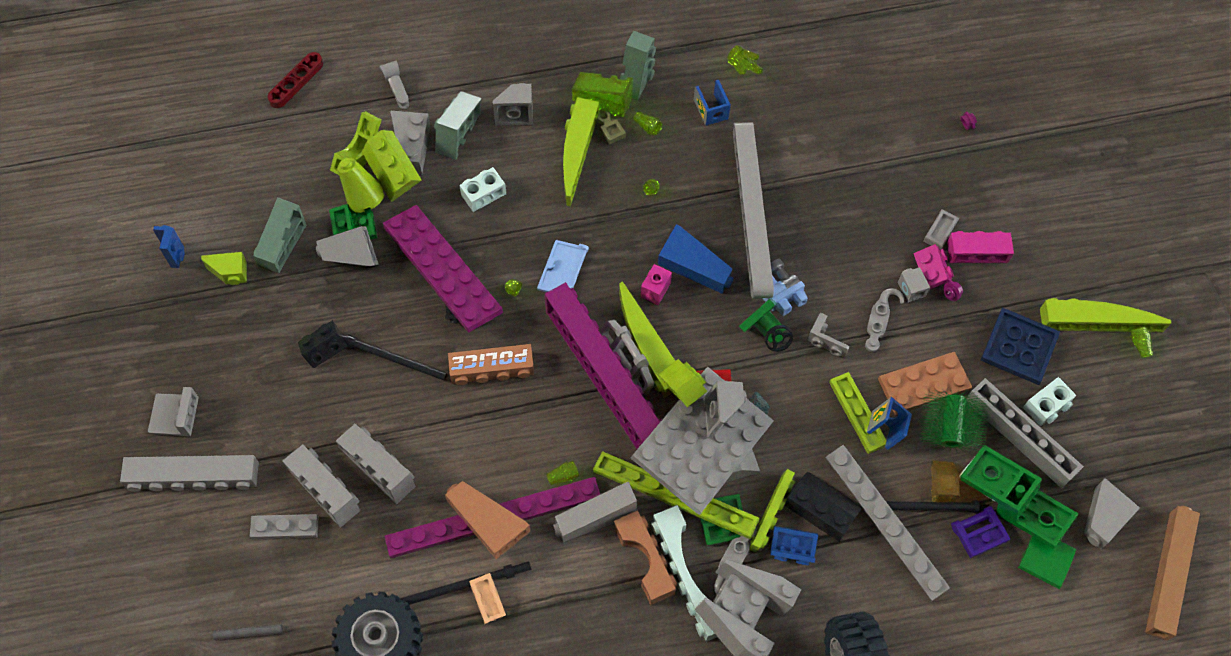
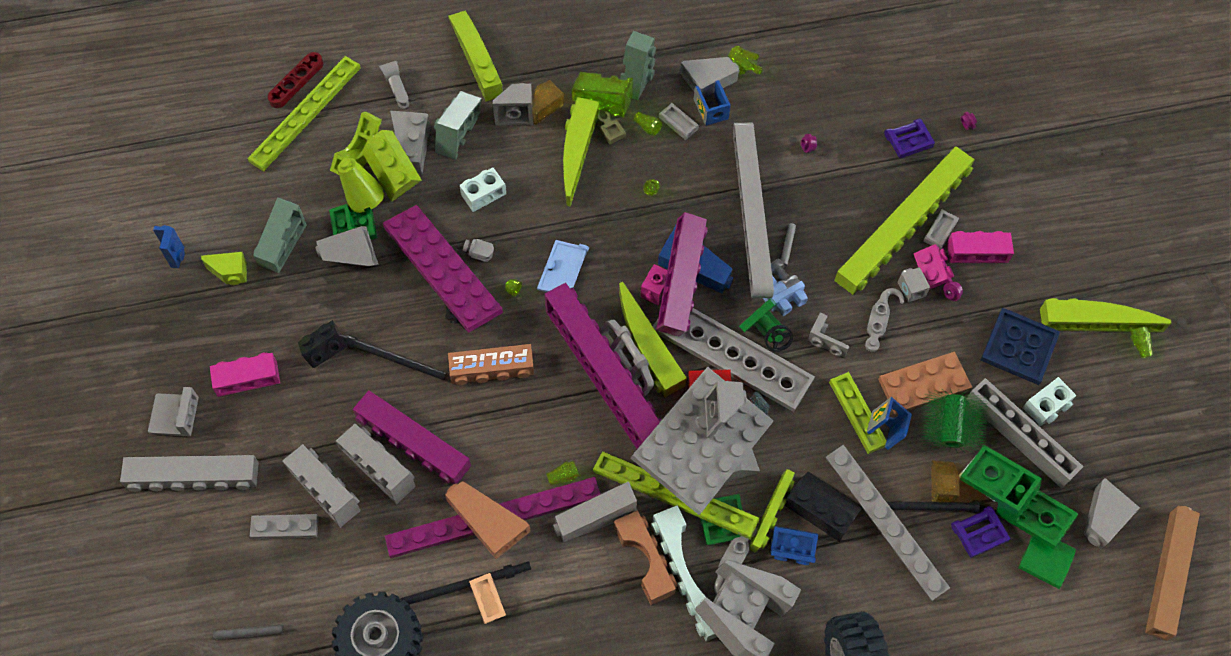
lime brick [659,359,708,407] -> none
none -> dark pink brick [210,353,280,397]
none -> lime tile [247,56,361,172]
none -> magenta brick [353,390,471,484]
none -> lime slope [448,11,503,102]
none -> light grey arm [463,239,494,262]
none -> clear yellow slope [533,80,564,125]
none -> light grey plate [653,308,815,412]
none -> magenta brick [656,212,708,337]
none -> light grey tile [659,103,699,140]
none -> light grey slope [680,57,739,98]
none -> light grey piece [781,223,796,267]
none -> magenta plate [801,134,817,153]
none -> lime brick [834,146,975,295]
none -> dark purple plate [884,119,935,159]

